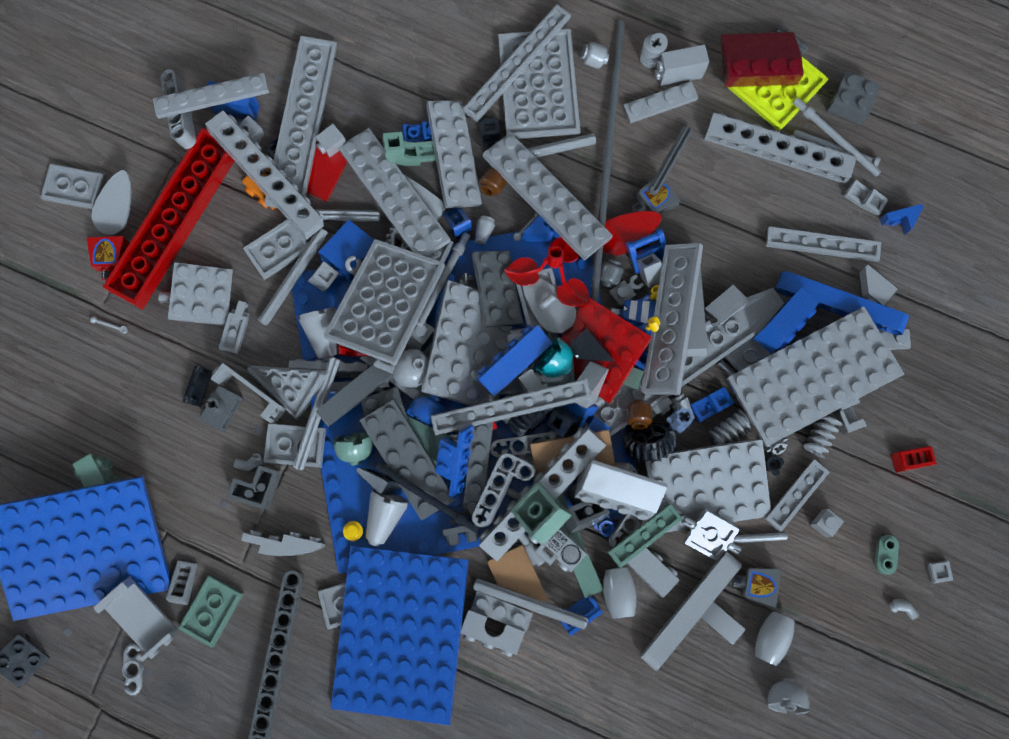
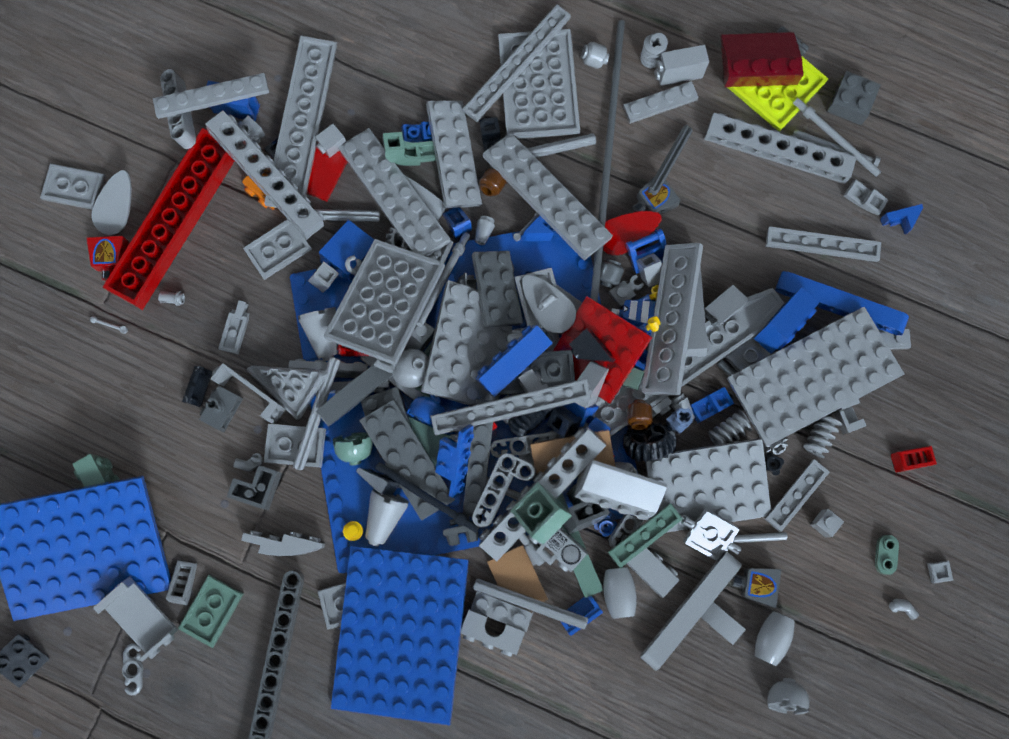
light grey plate [168,262,233,326] -> none
light grey axle [258,228,328,326] -> none
red plant [505,237,589,307] -> none
teal cylinder [535,337,573,378] -> none
light grey slope [859,265,898,305] -> none

